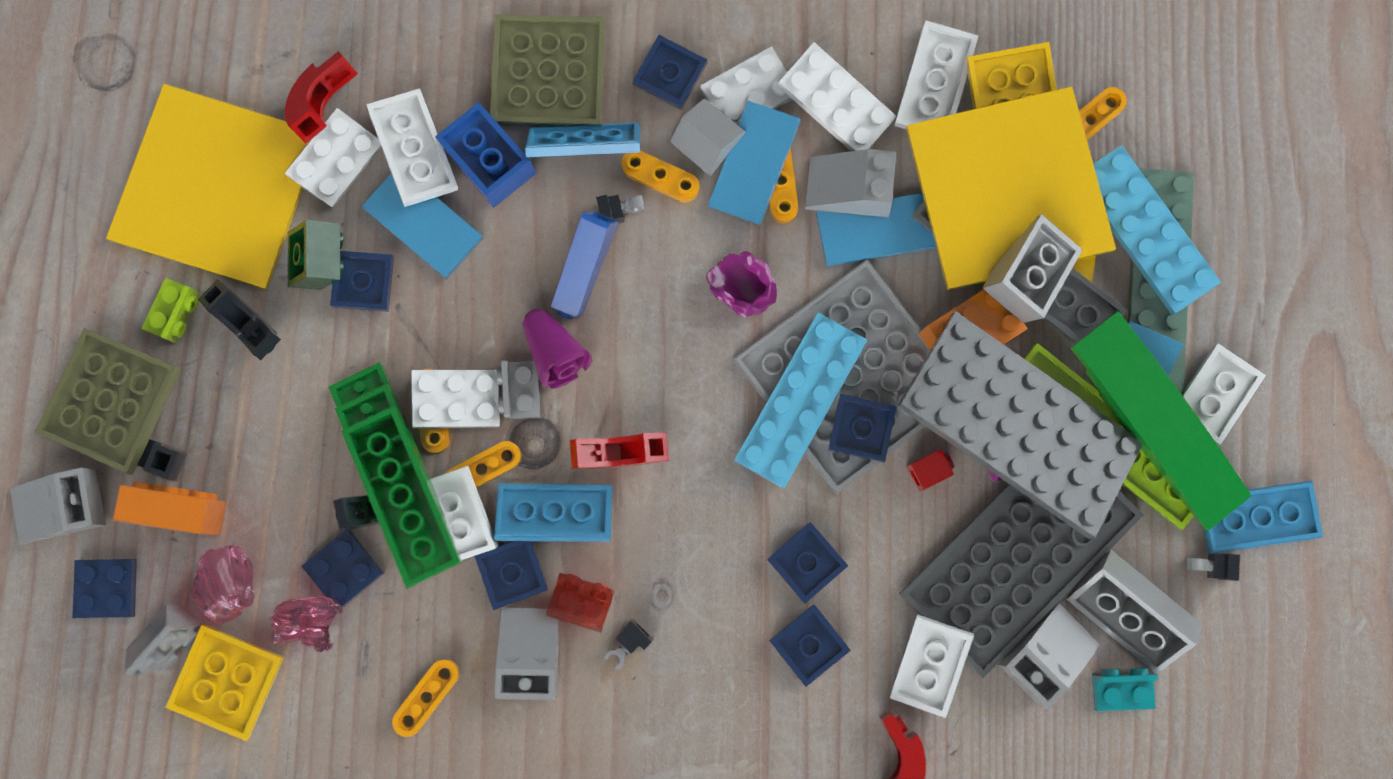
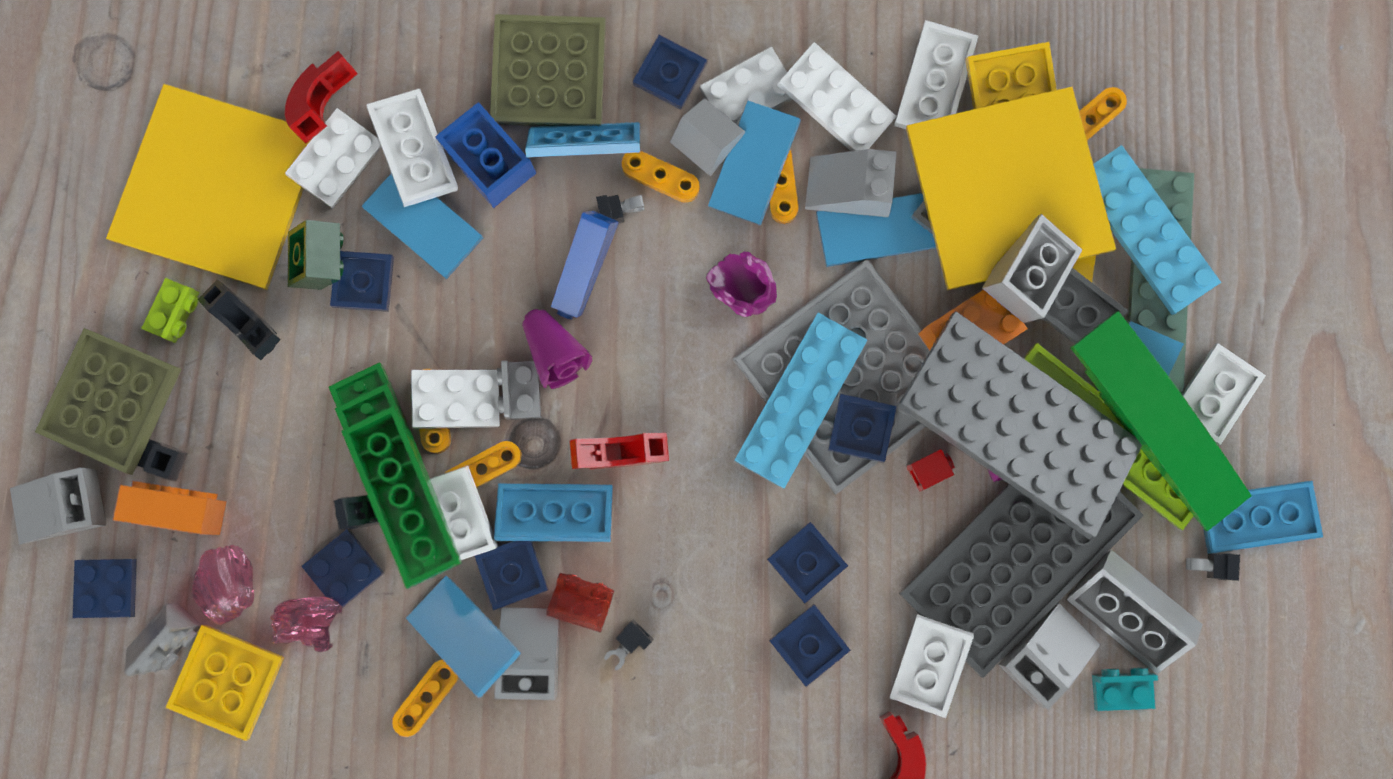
none -> dark azure tile [406,576,521,698]

